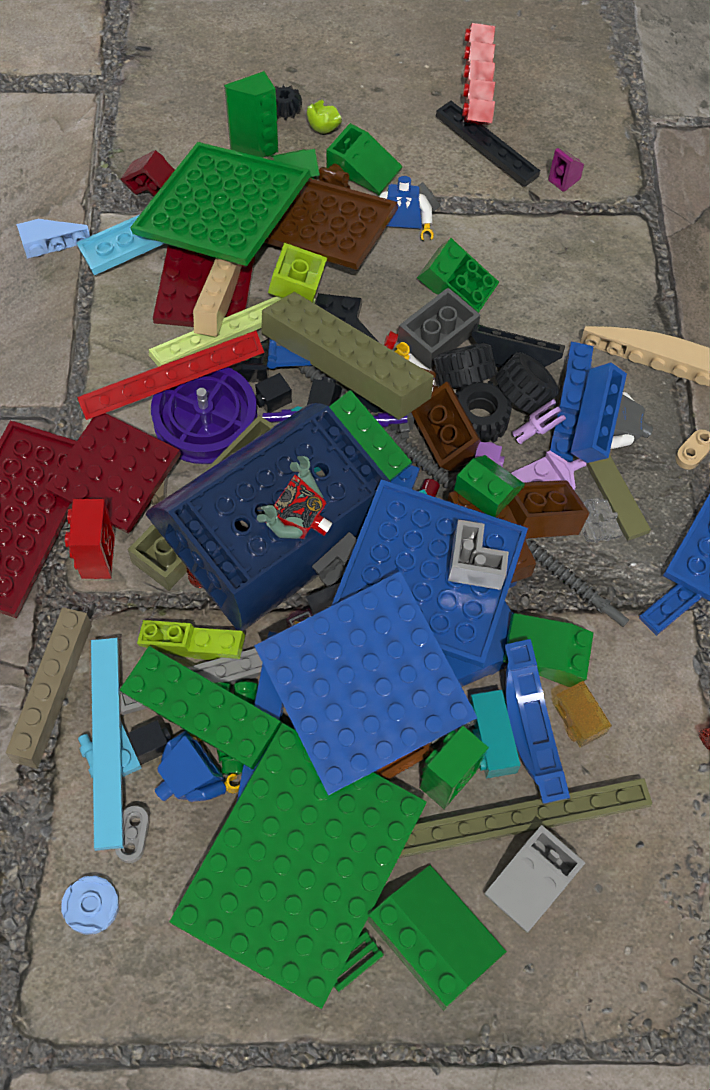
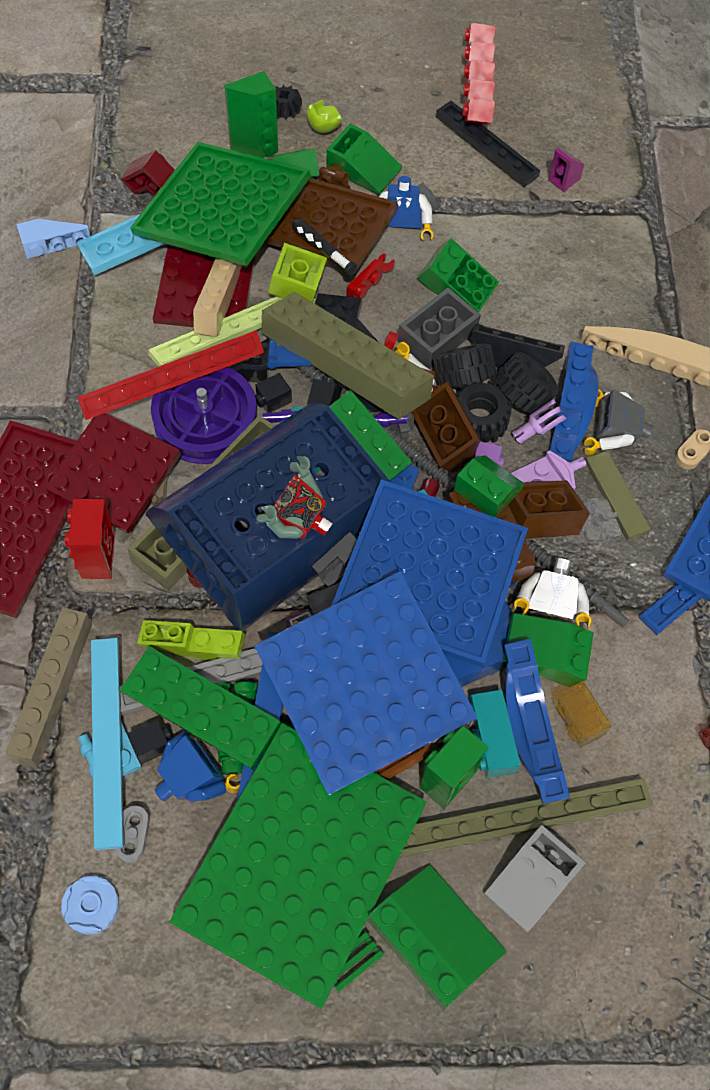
light grey brick [448,519,509,590] -> none
blue brick [571,362,627,463] -> none
none -> black piece [292,219,358,276]
none -> red plate [347,253,395,299]
none -> torso [511,557,592,630]

